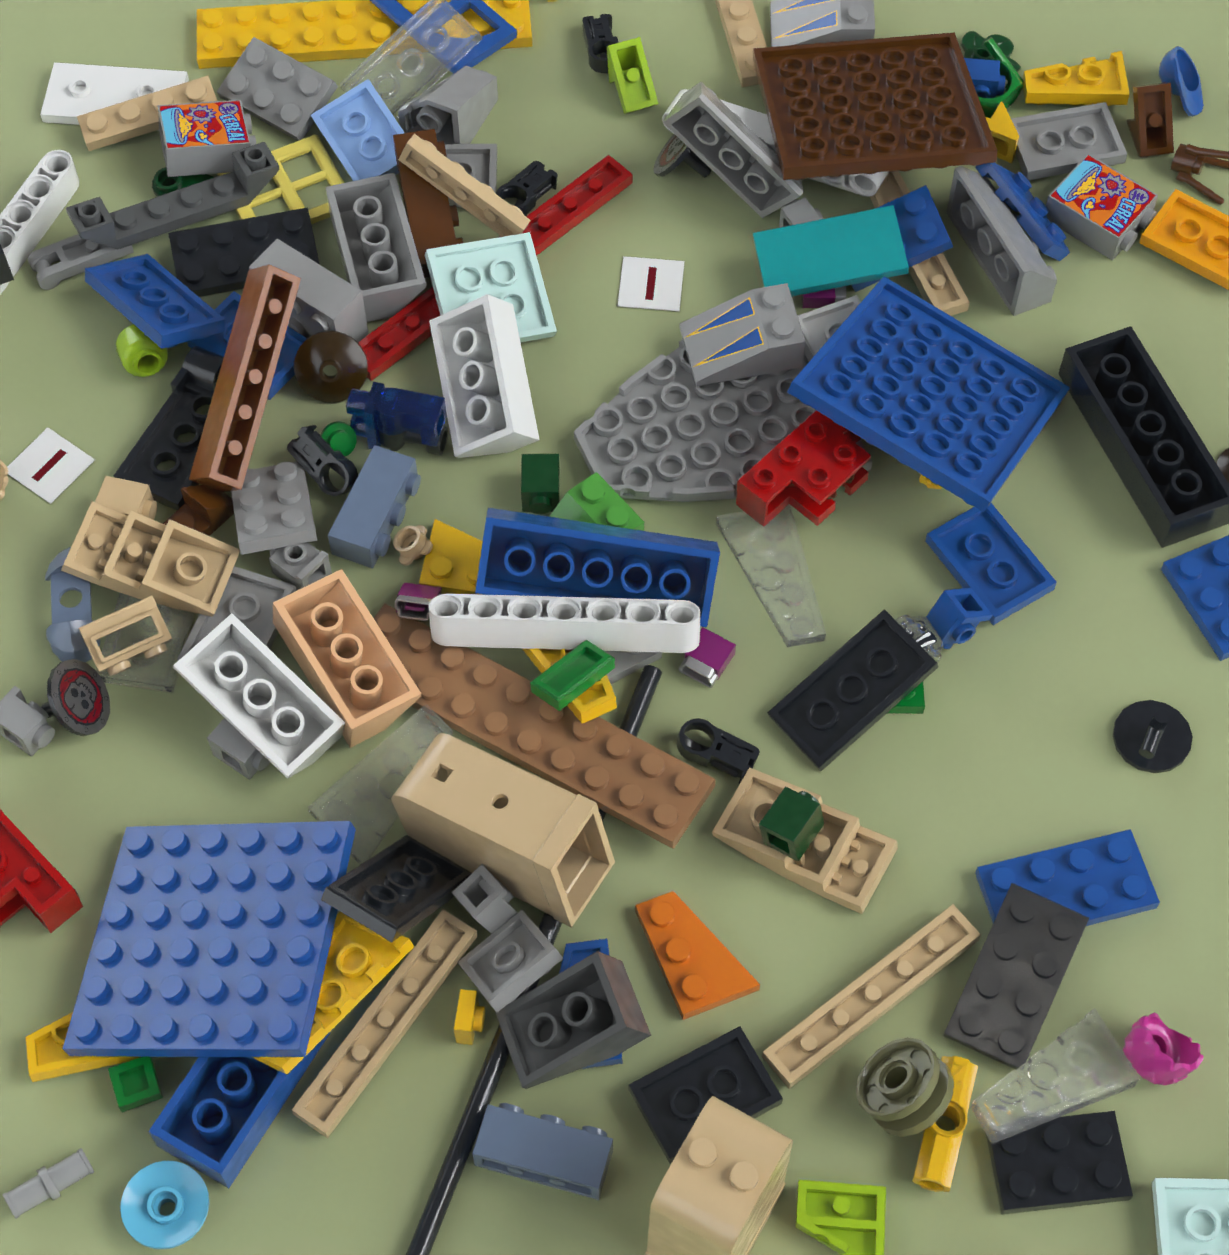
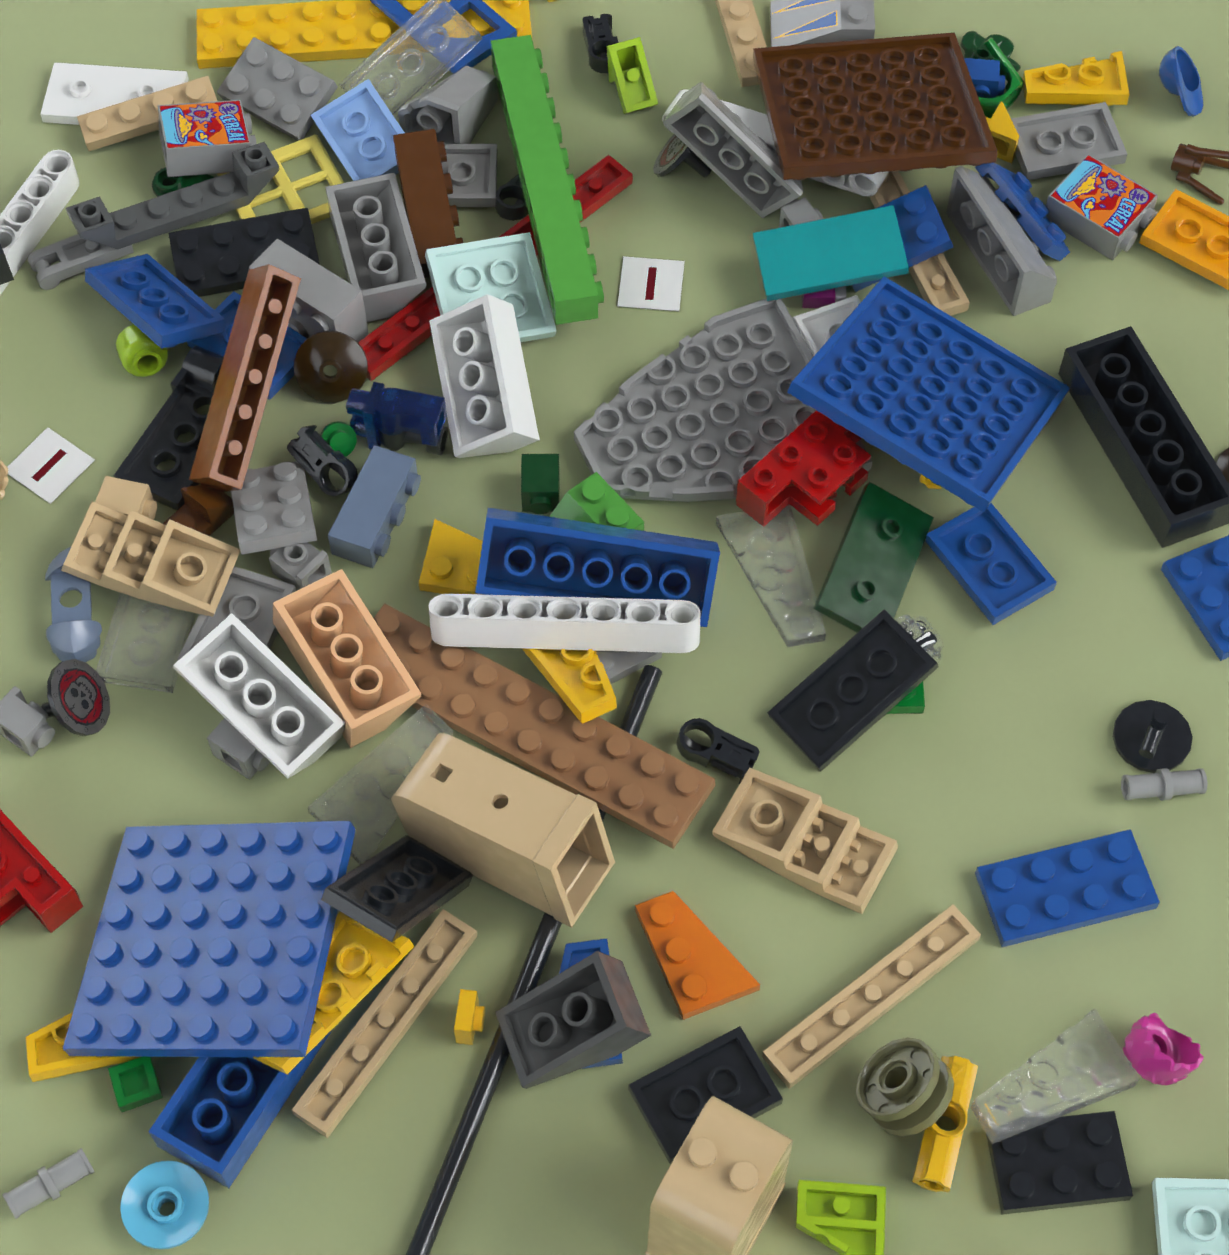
tan window [79,595,172,676] -> none
tan plate [393,525,433,566] -> none
piece [395,582,442,621] -> none
tan plate [398,133,531,237] -> none
light grey brick [452,864,518,934] -> none
light grey plate [457,910,563,1013] -> none
sand blue brick [472,1103,613,1200] -> none
green tile [530,640,615,711] -> none
light grey slope [679,283,805,386] -> none
magenta piece [679,627,736,688] -> none
dark green brick [759,786,824,861] -> none
blue brick [922,588,993,649] -> none
black plate [943,883,1089,1072] -> none
reddish brown slope [1127,82,1174,157] -> none
none -> bright green brick [491,35,604,325]
none -> dark green plate [813,481,934,633]
none -> light grey pin [1121,768,1207,801]

